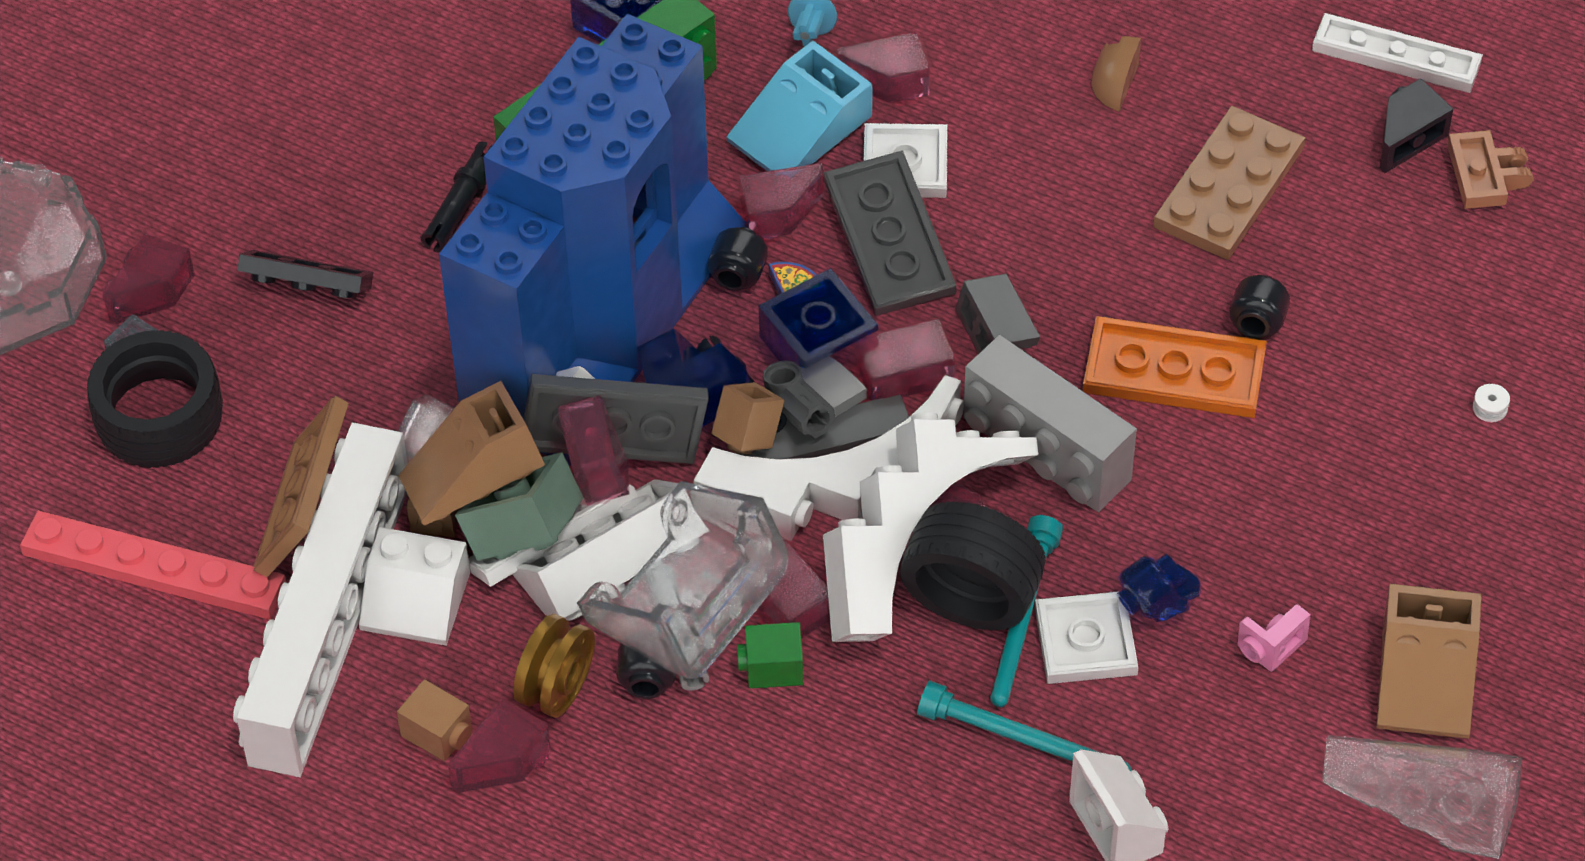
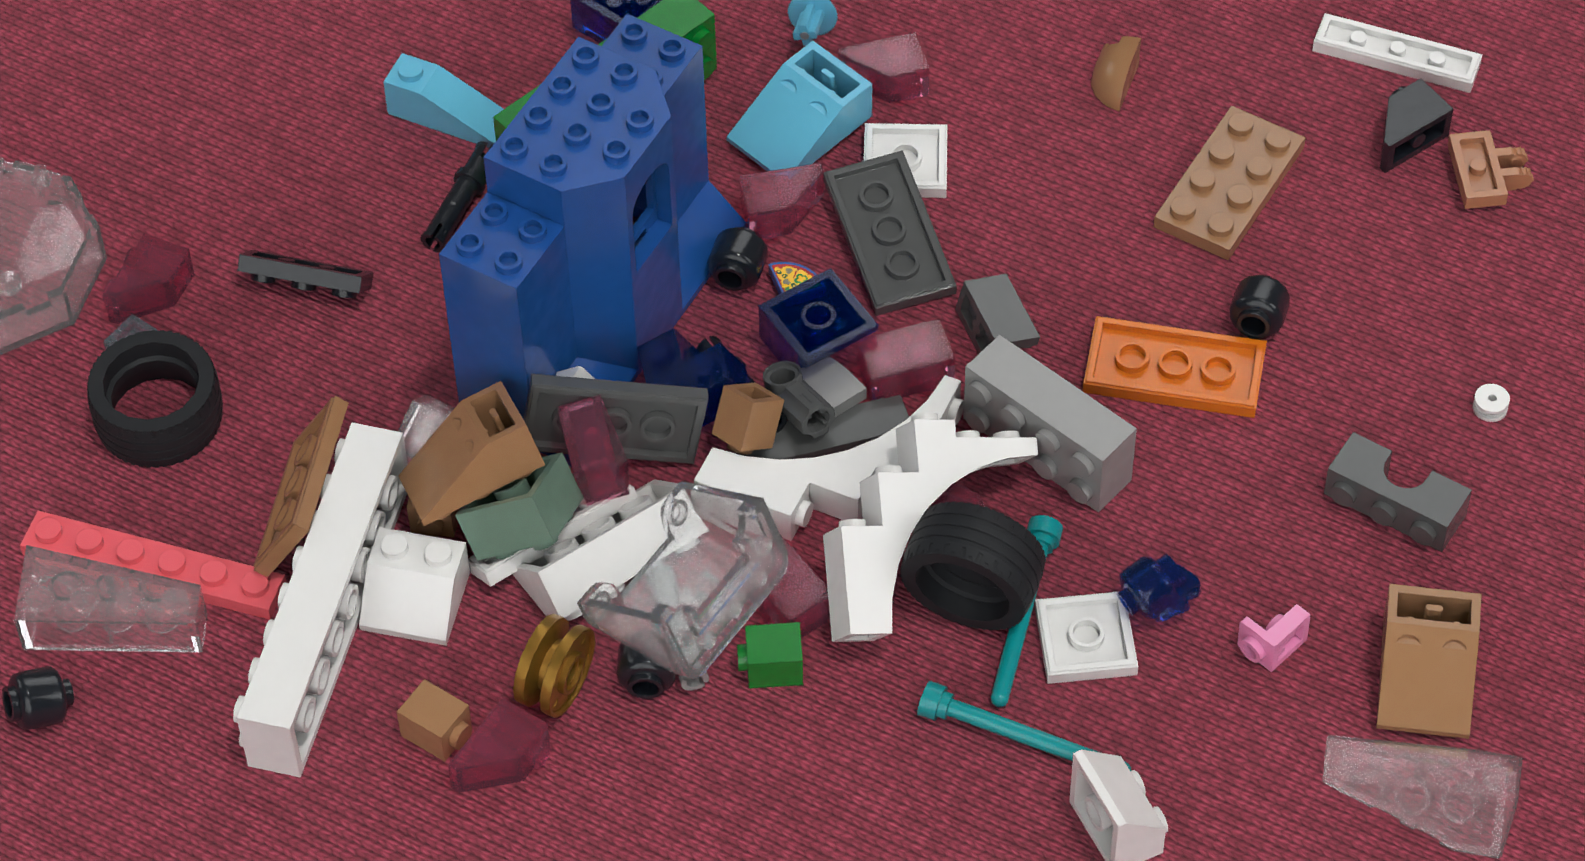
none -> black head [2,666,74,730]
none -> clear wedge [14,545,208,653]
none -> medium azure slope [383,53,504,148]
none -> dark grey arch [1324,432,1472,552]

